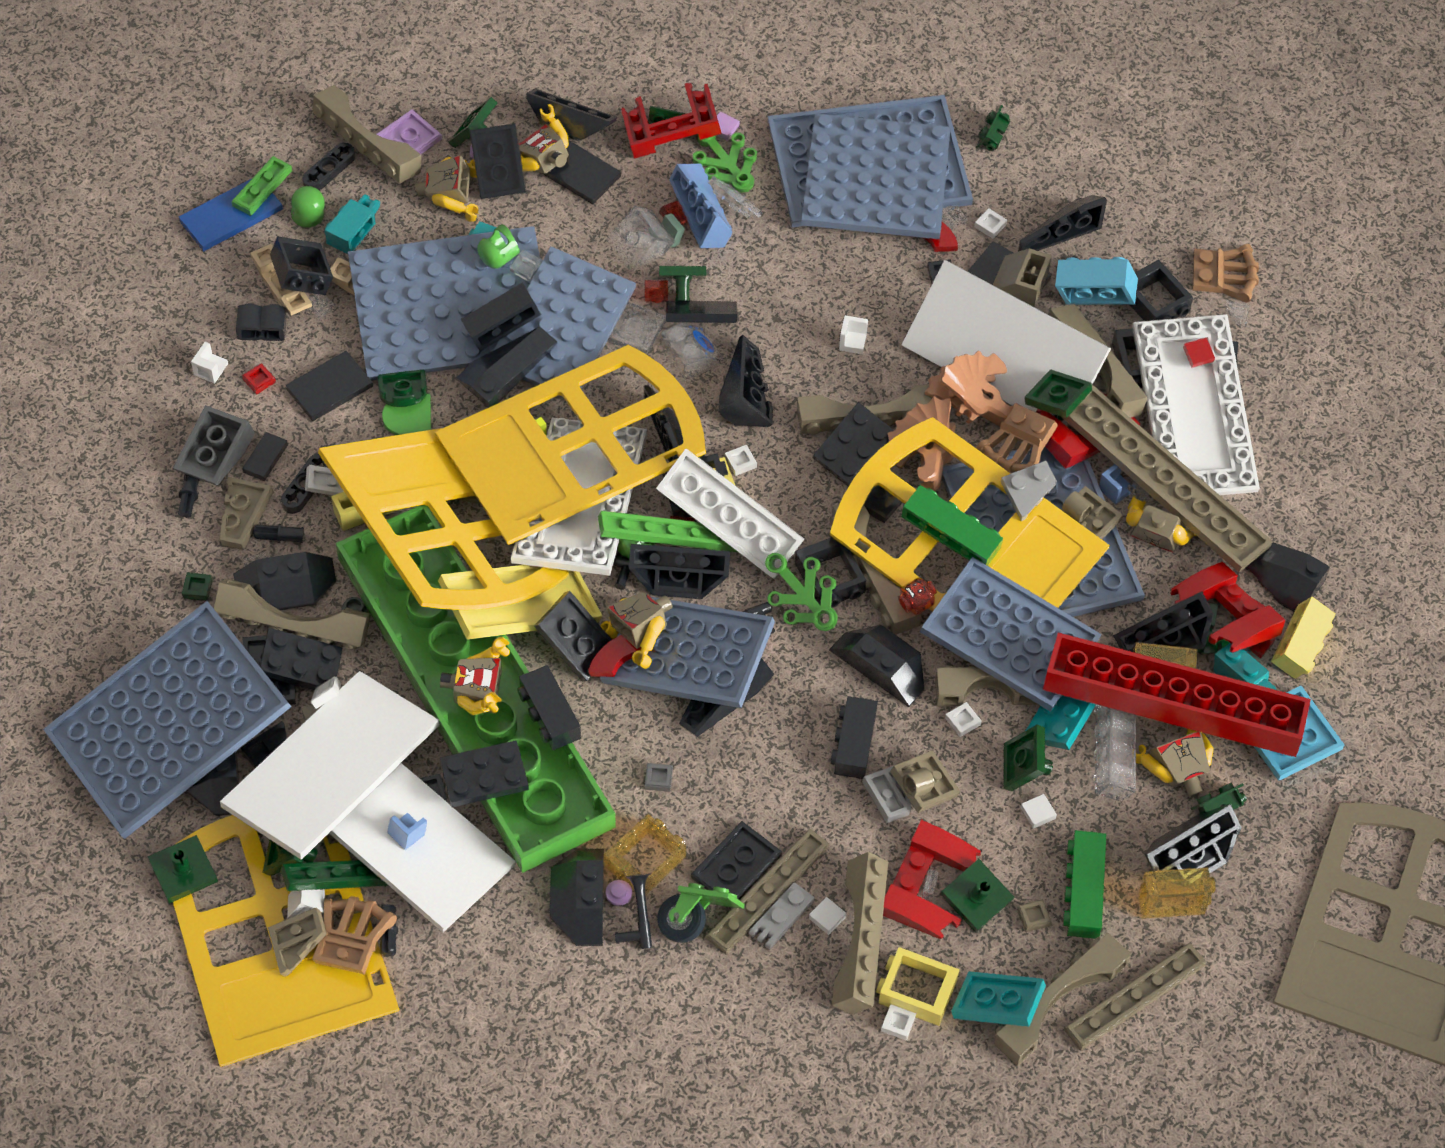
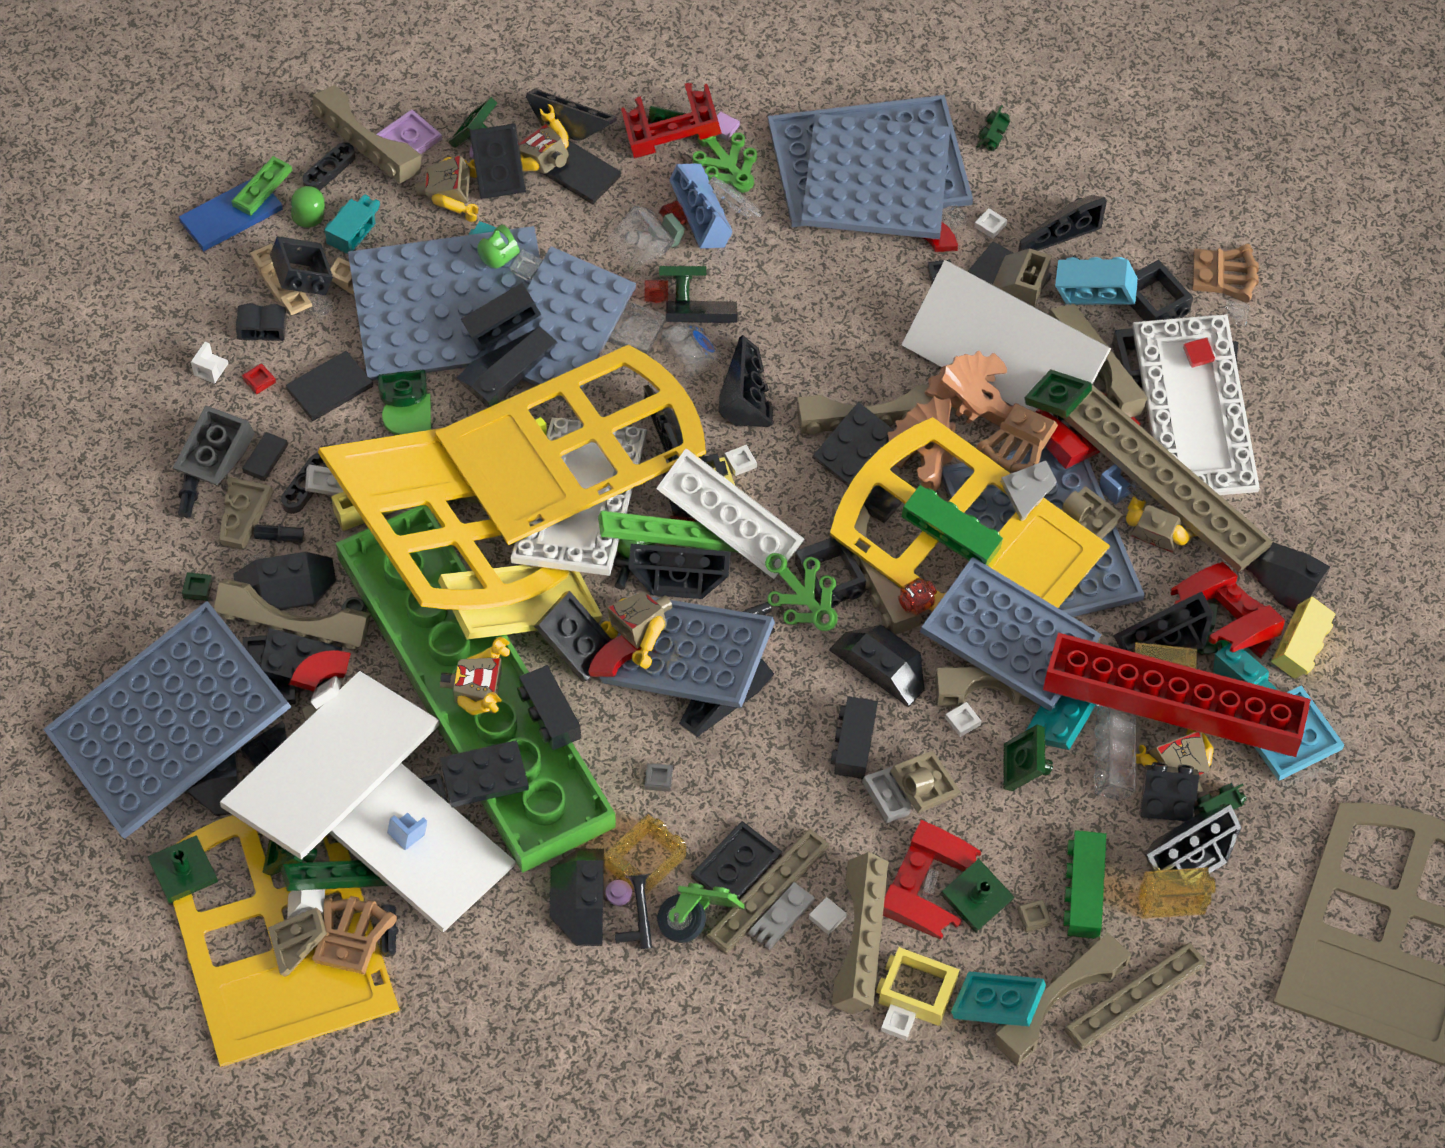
white panel [839,315,868,354] -> none
white tile [1021,794,1057,829] -> none
none -> red tile [289,650,351,692]
none -> black plate [1140,762,1199,822]

